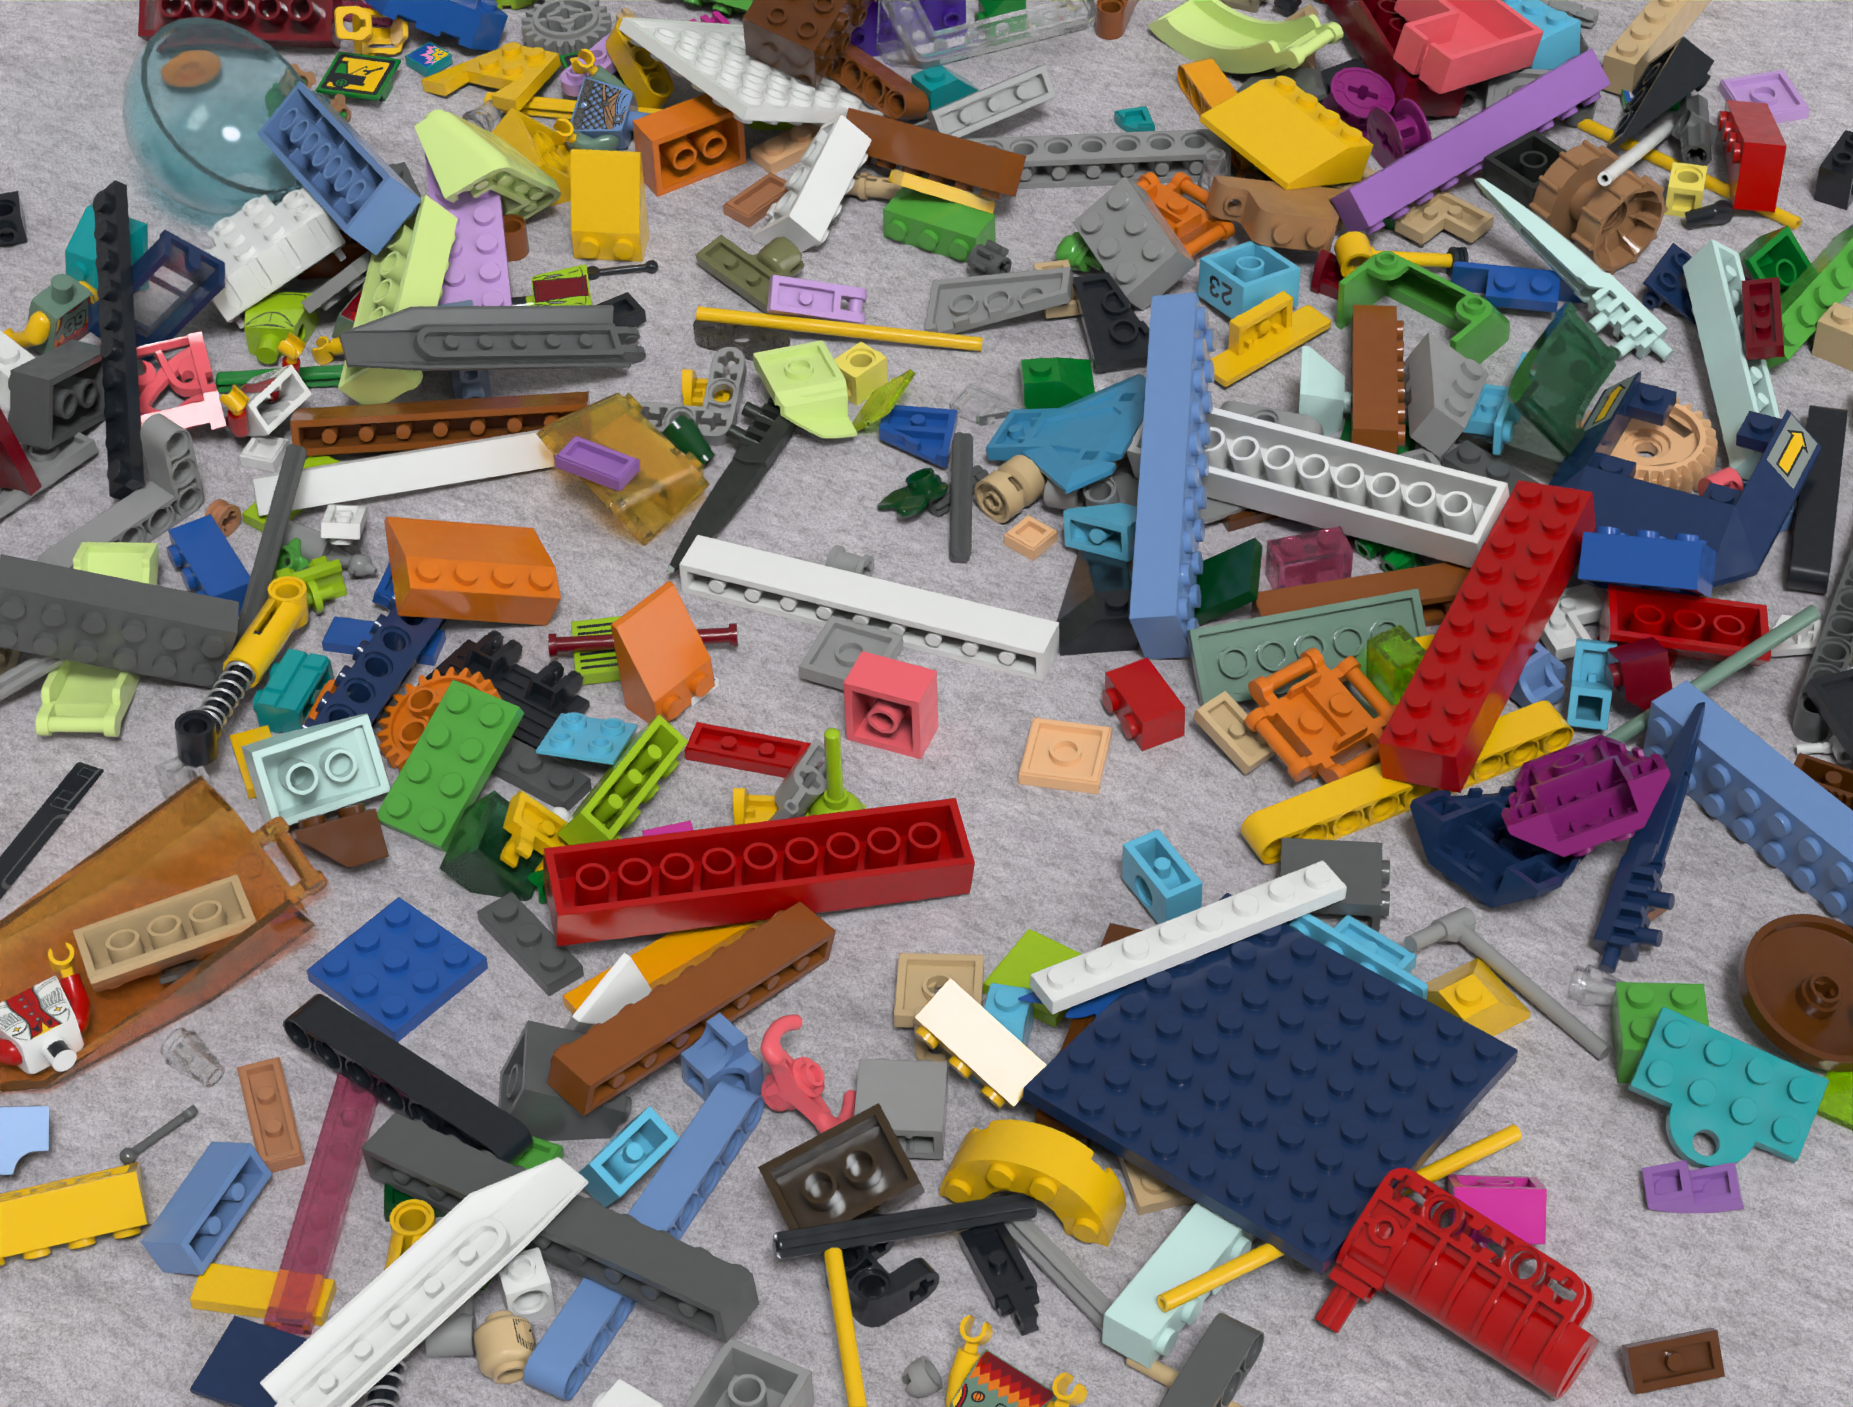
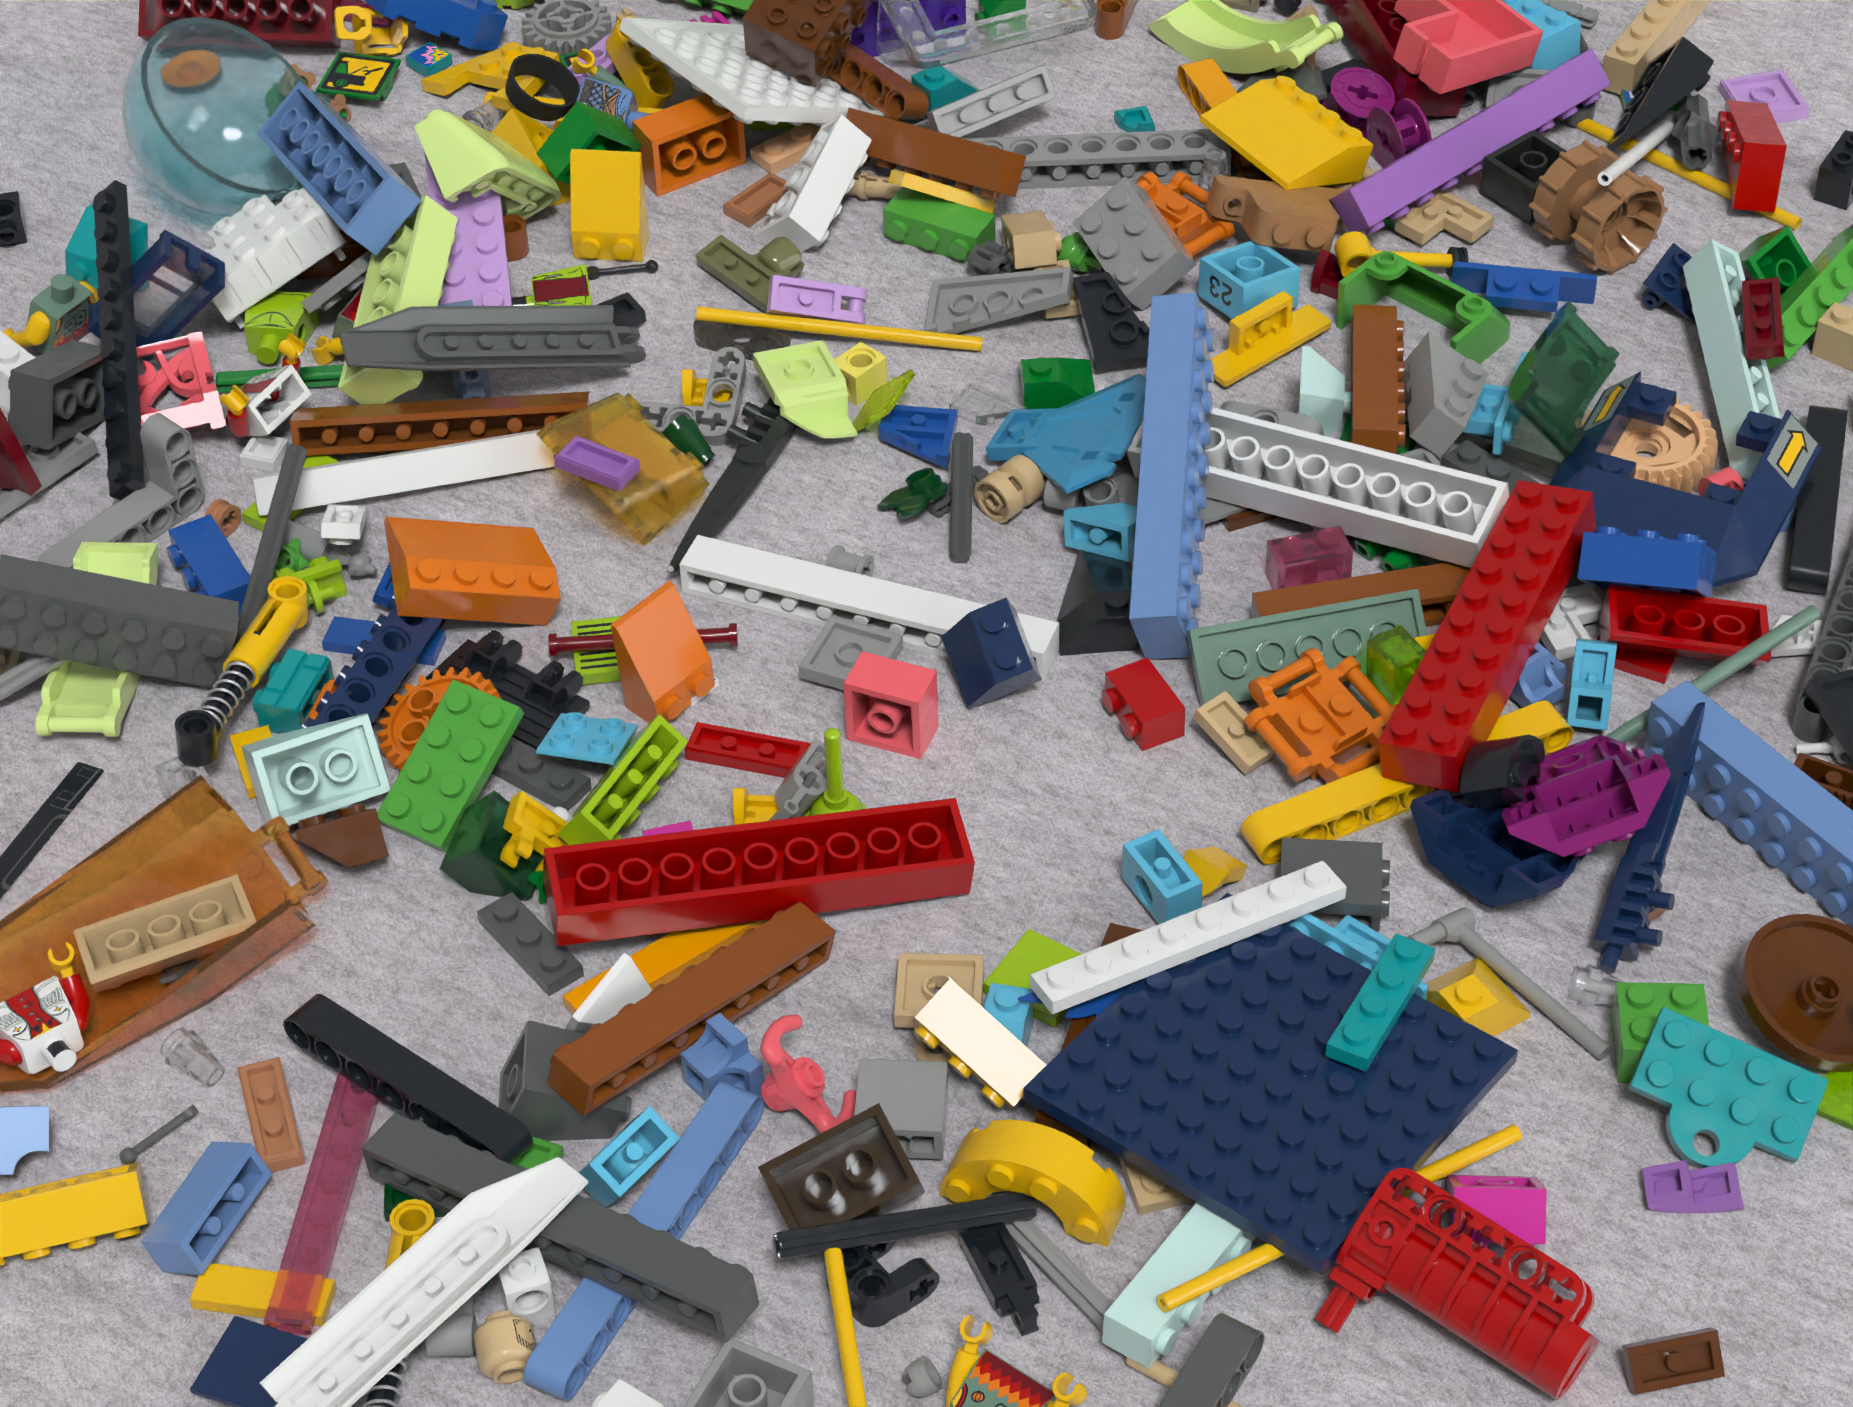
blue plate [306,897,488,1042] -> none
light nougat tile [1004,515,1058,561] -> none
light nougat tile [1019,717,1112,795] -> none
dark green tile [1194,538,1263,625] -> none
light aqua piece [1474,178,1674,361] -> none
dark red slope [1605,637,1673,711] -> none
light yellow brick [1664,162,1708,217] -> none
black arm [1685,200,1734,229] -> none
none -> black tyre [505,54,580,121]
none -> green brick [537,101,642,185]
none -> dark blue slope [941,597,1042,709]
none -> tan brick [1001,210,1062,269]
none -> yellow tile [1184,846,1248,898]
none -> teal plate [1325,933,1436,1072]
none -> black brick [1460,734,1545,808]

